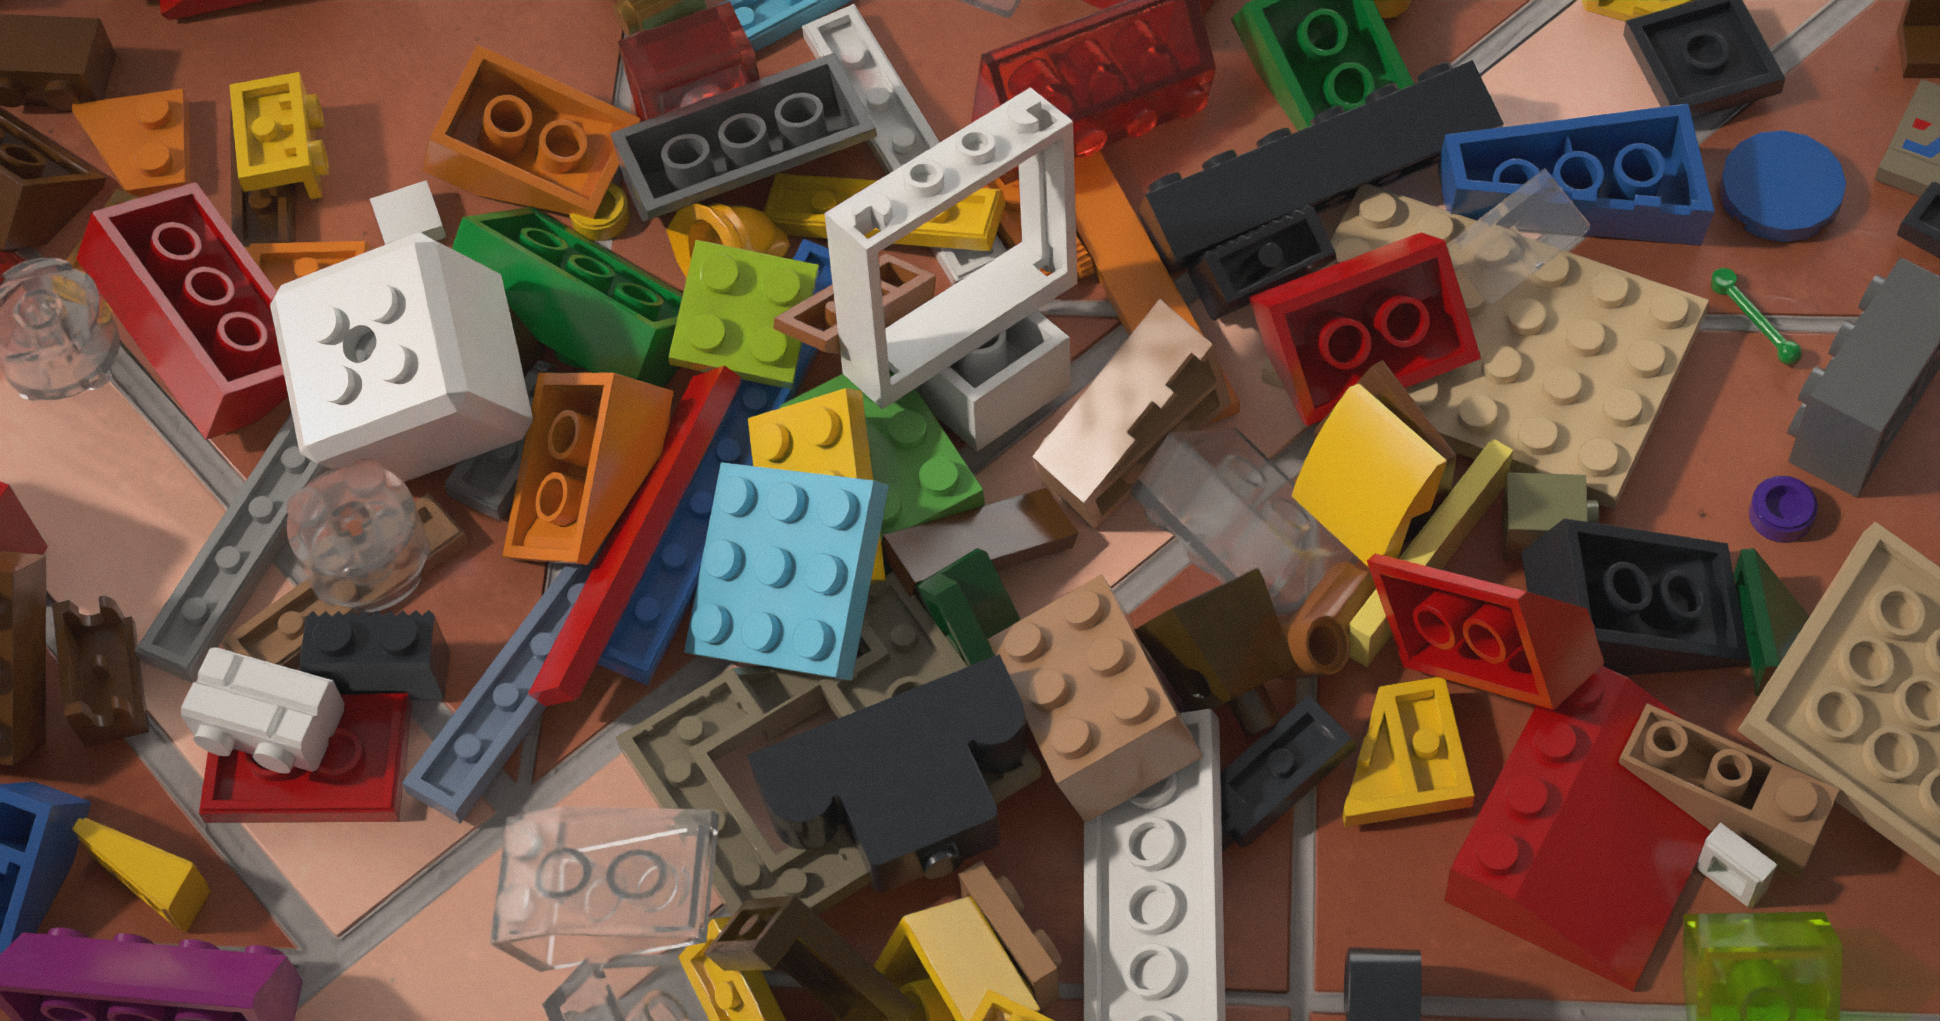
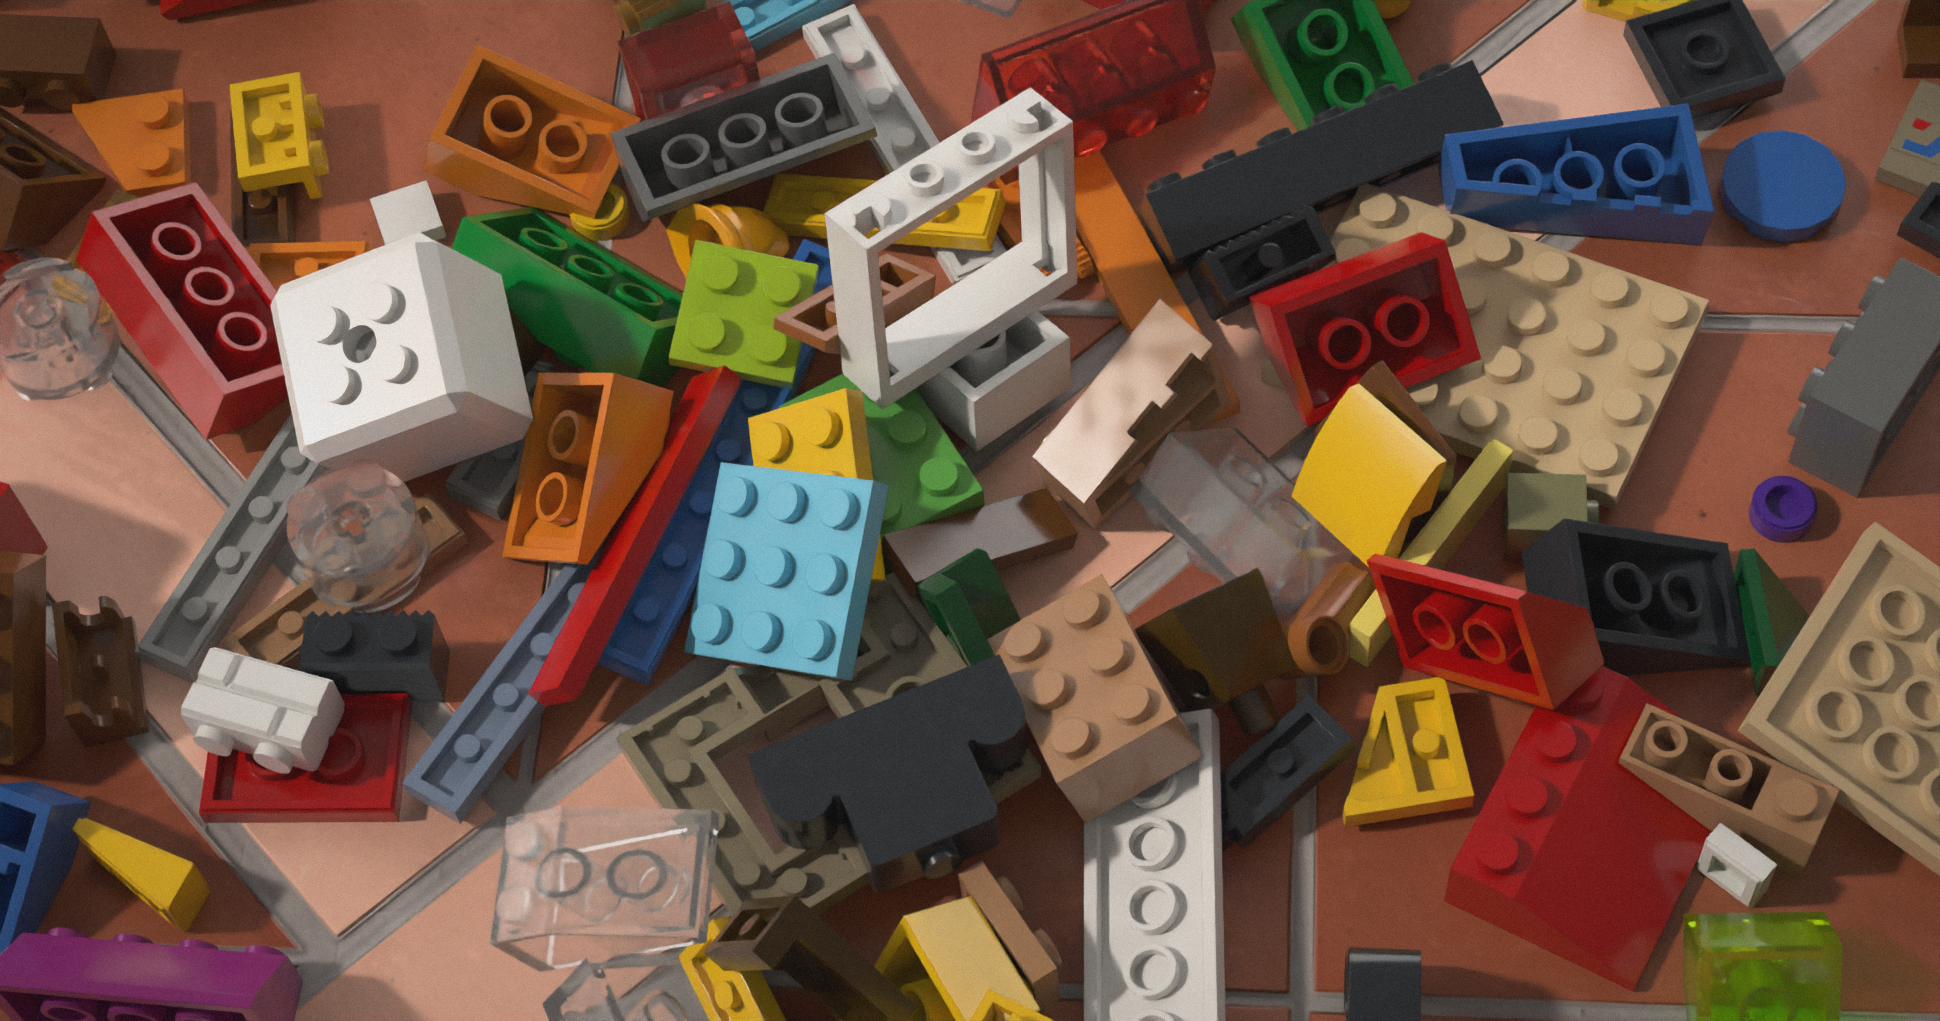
clear panel [1447,168,1590,304] -> none
green hinge [1711,268,1802,365] -> none

